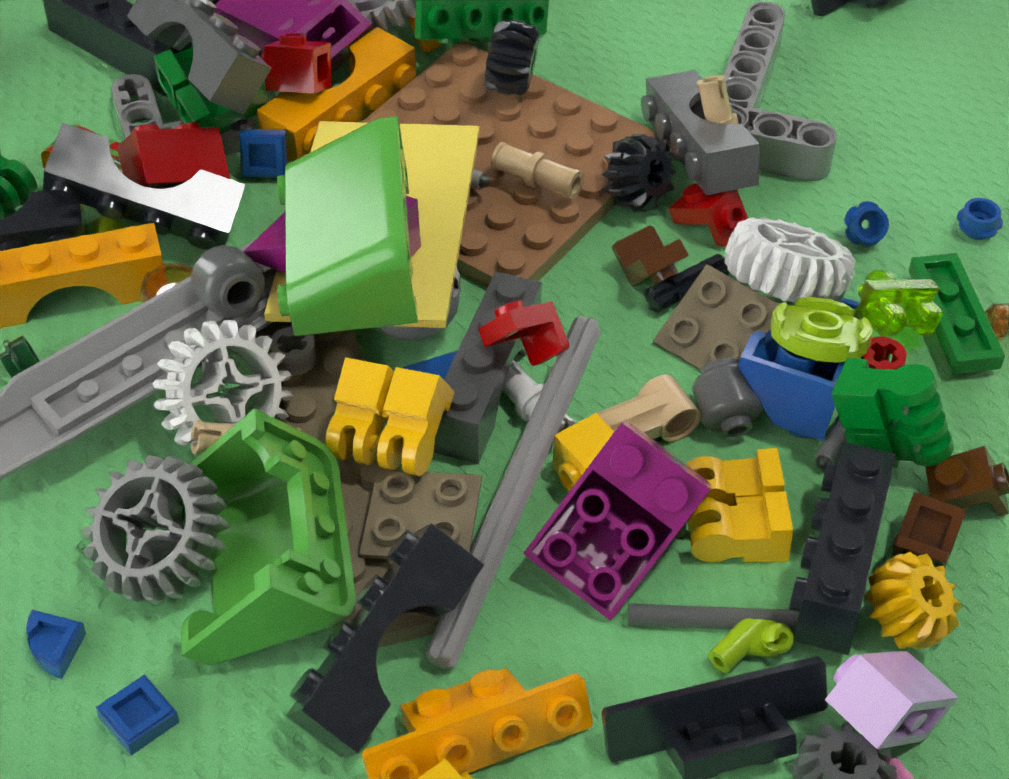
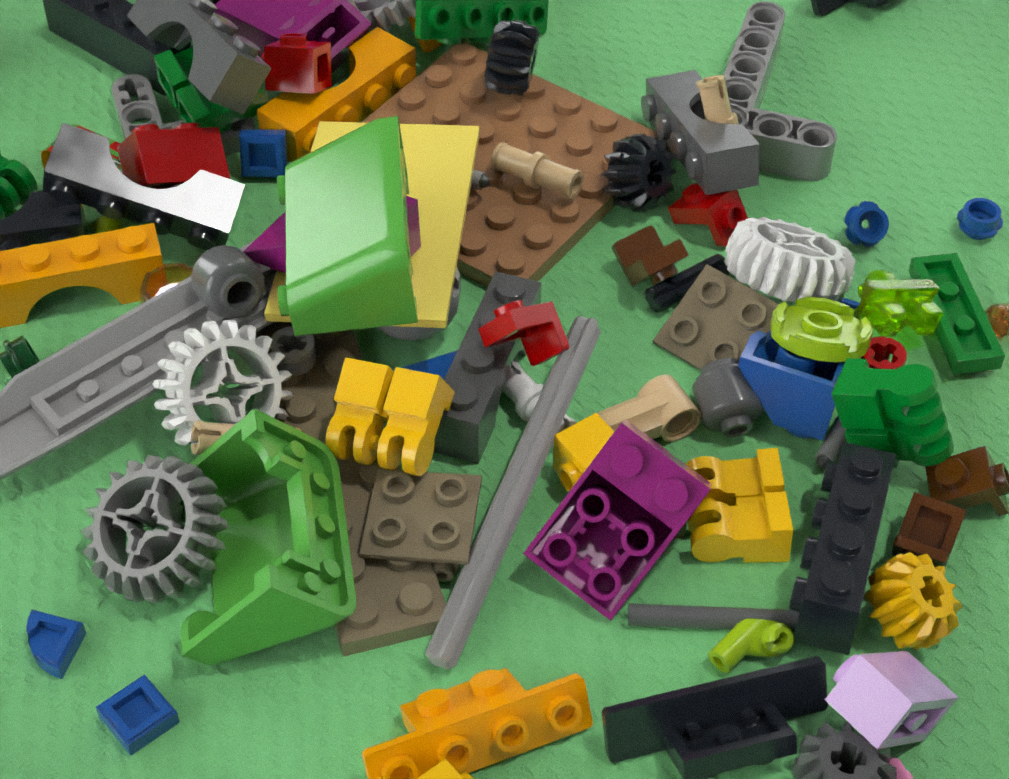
black arch [286,523,485,757] -> none

